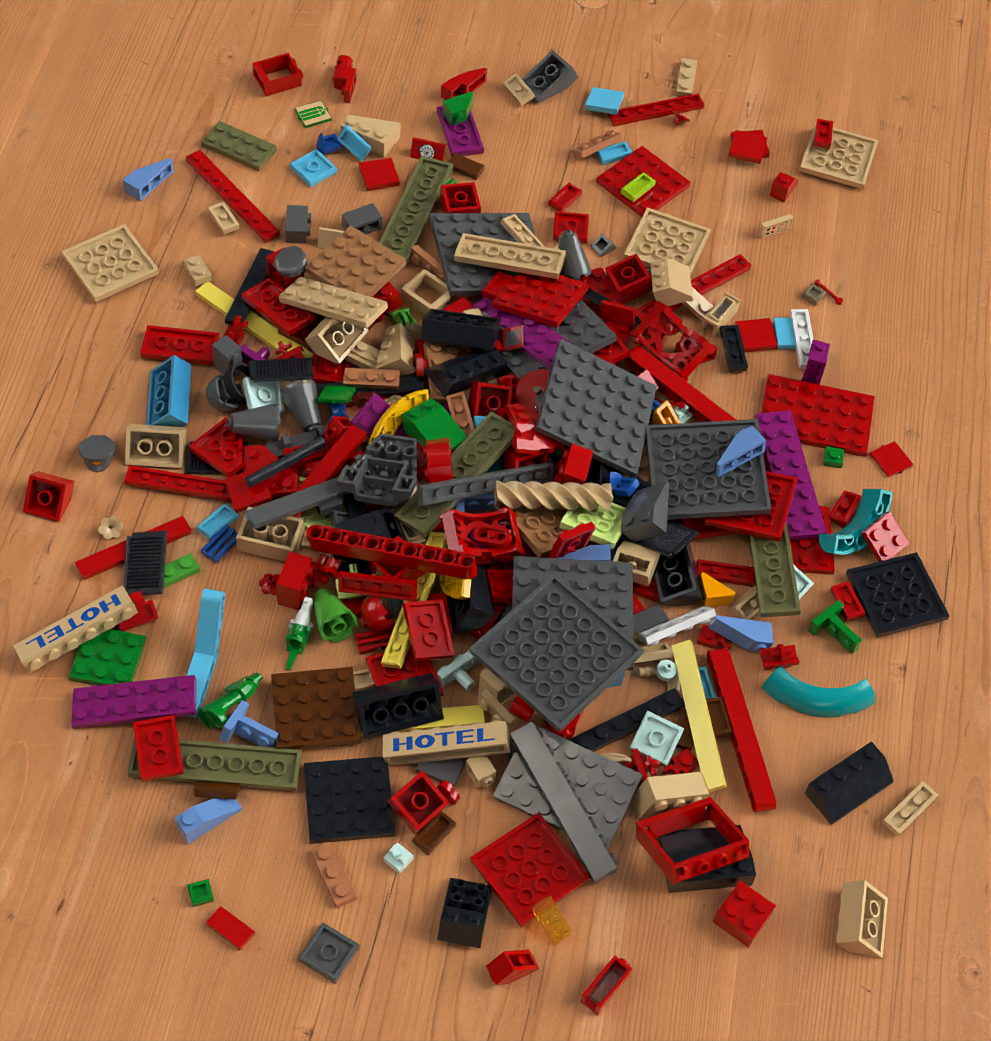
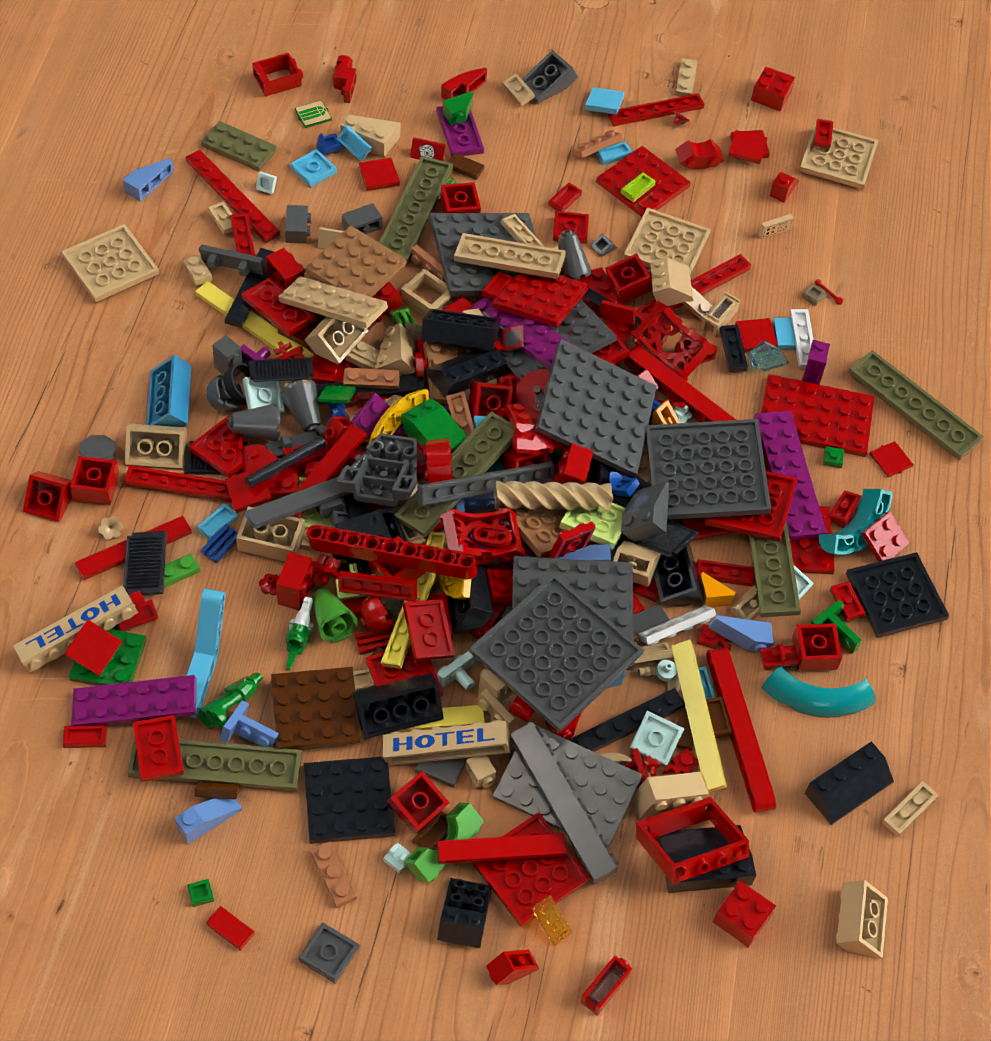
red plate [140,325,220,366] -> none
red plate [223,316,248,346] -> none
dark grey piece [274,246,307,278] -> none
red tile [437,780,460,805] -> none
medium blue slope [716,426,766,477] -> none
none -> red tile [63,725,107,748]
none -> red tile [64,619,123,676]
none -> red brick [70,456,119,505]
none -> dark grey hinge [198,245,267,277]
none -> red tile [230,213,255,256]
none -> light aqua tile [256,172,277,194]
none -> bright green arch [404,802,484,882]
none -> red tile [436,833,567,864]
none -> red brick [675,139,724,169]
none -> clear light blue slope [748,340,789,372]
none -> red brick [751,66,795,111]
none -> red brick [792,624,842,671]
none -> olive plate [848,350,984,461]

